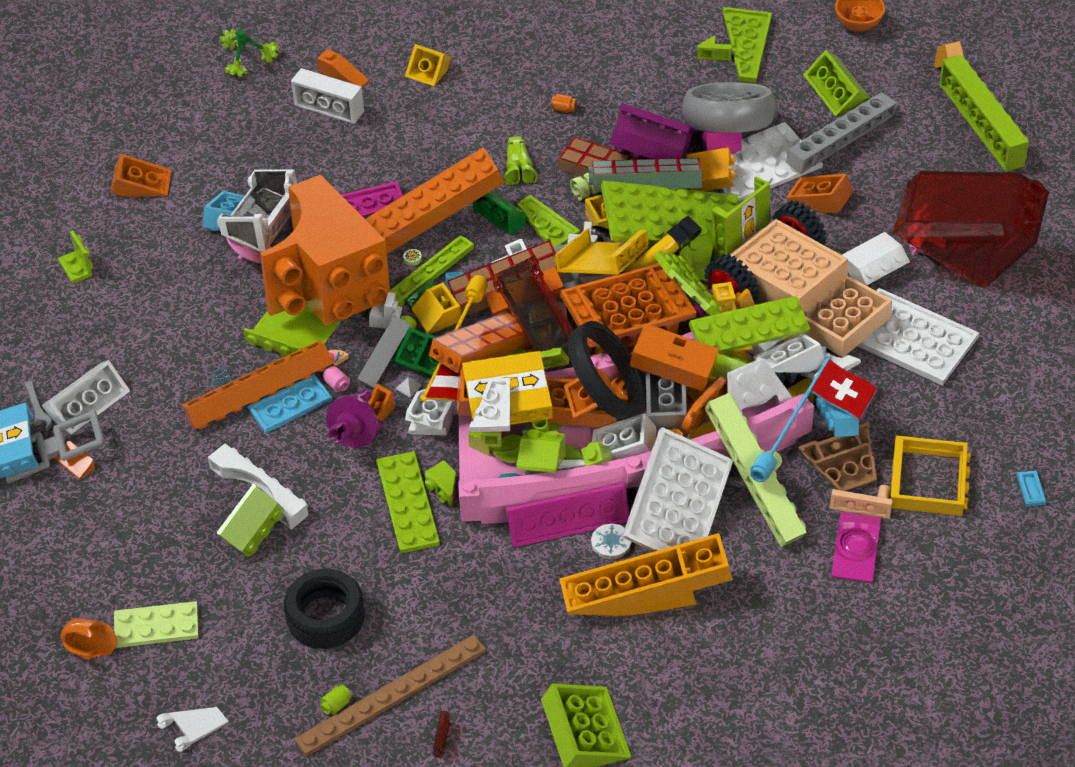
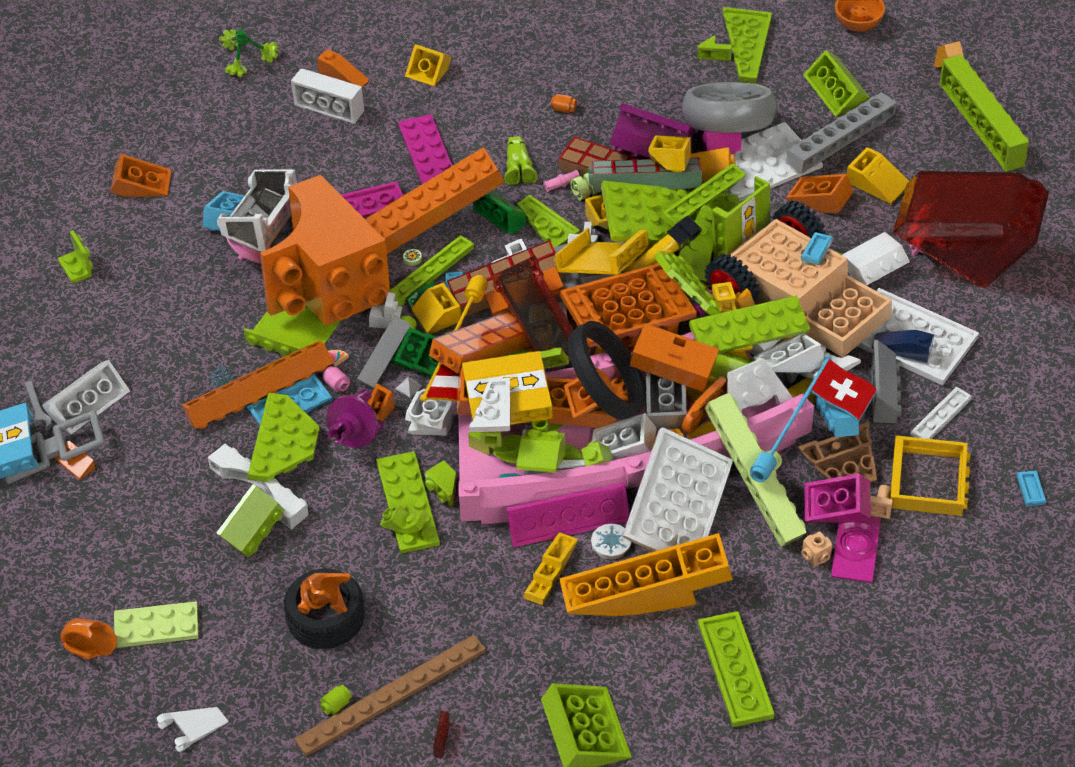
none -> lime plate [248,393,320,482]
none -> orange piece [297,573,351,614]
none -> lime slope [380,505,429,535]
none -> dark pink plate [398,114,452,184]
none -> yellow slope [524,532,578,605]
none -> bright pink pin [543,170,579,192]
none -> yellow slope [649,135,691,173]
none -> lime plate [660,163,746,227]
none -> lime plate [698,611,774,727]
none -> medium azure tile [801,232,832,265]
none -> light nougat brick [802,532,832,567]
none -> dark pink slope [805,473,871,523]
none -> yellow slope [847,147,911,204]
none -> dark blue slope [871,330,934,363]
none -> light grey slope [871,340,901,423]
none -> white tile [910,387,972,439]

